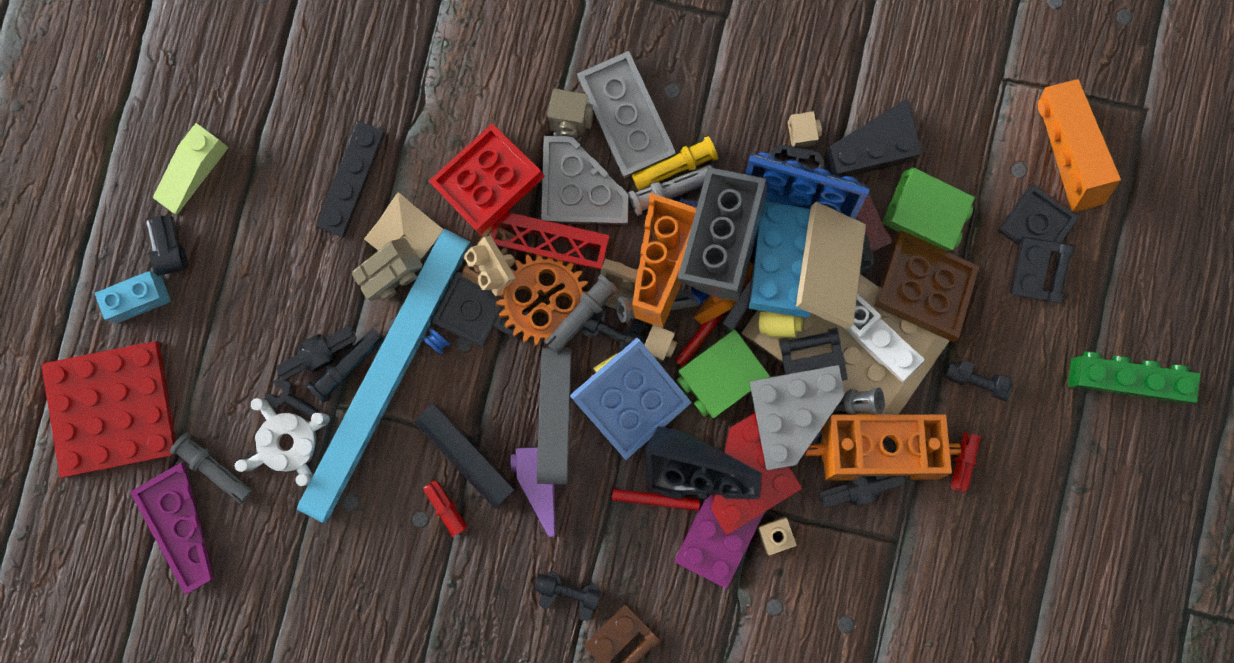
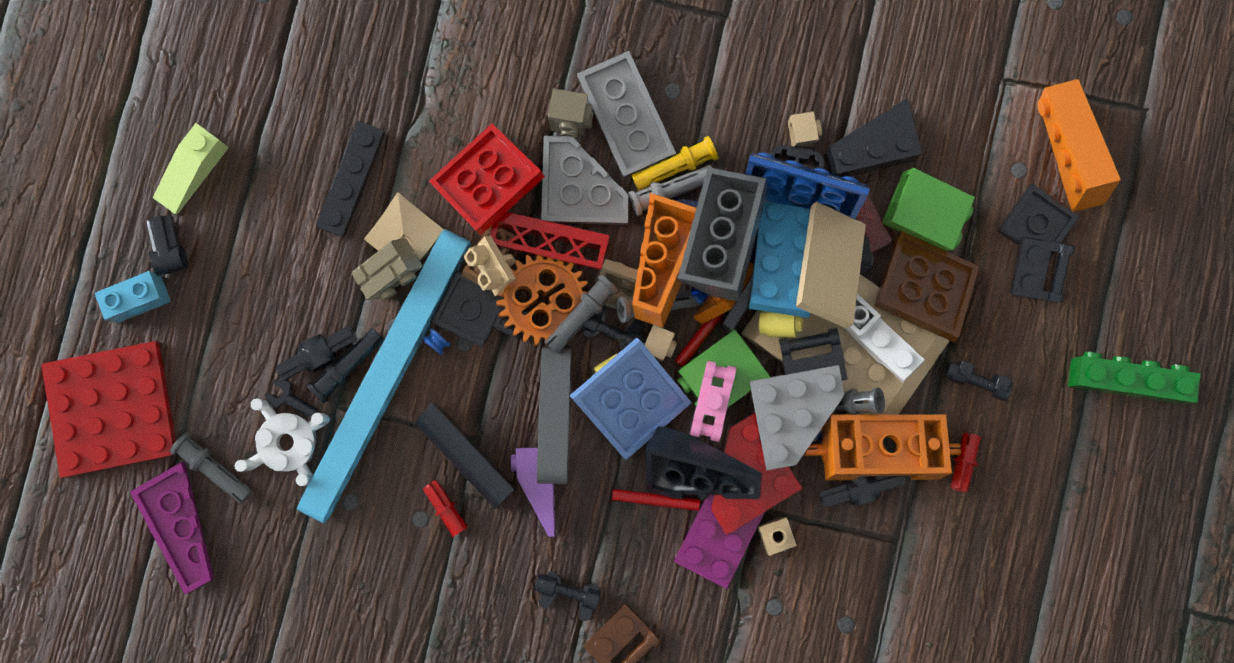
none -> bright pink plate [690,360,736,442]

